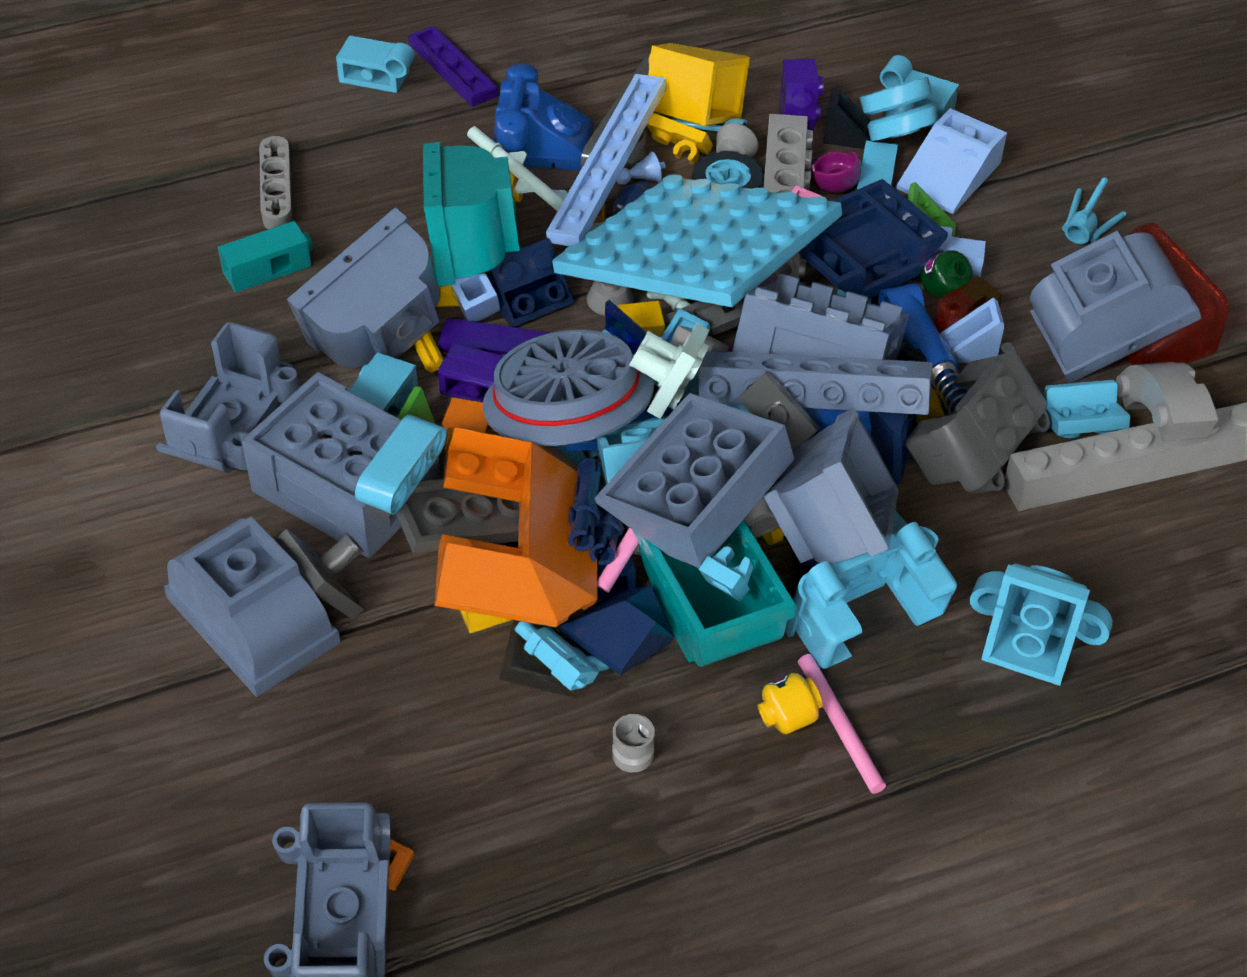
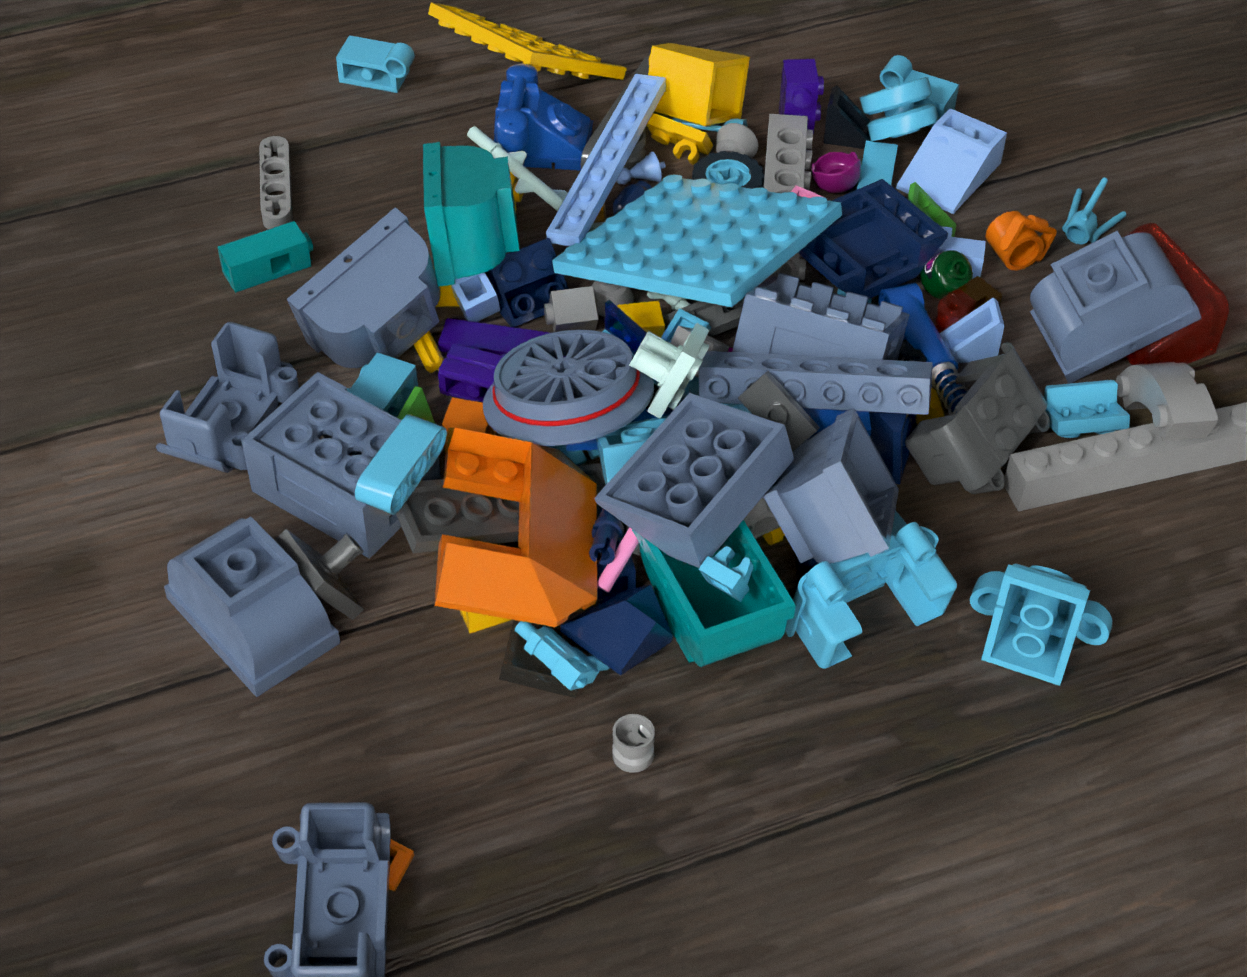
dark purple tile [408,26,499,107] -> none
dark blue pin [568,458,602,551] -> none
yellow head [758,673,823,735] -> none
bright pink bar [798,654,886,794] -> none
none -> yellow wing [428,2,627,80]
none -> light grey brick [544,286,598,332]
none -> orange piece [985,211,1057,271]

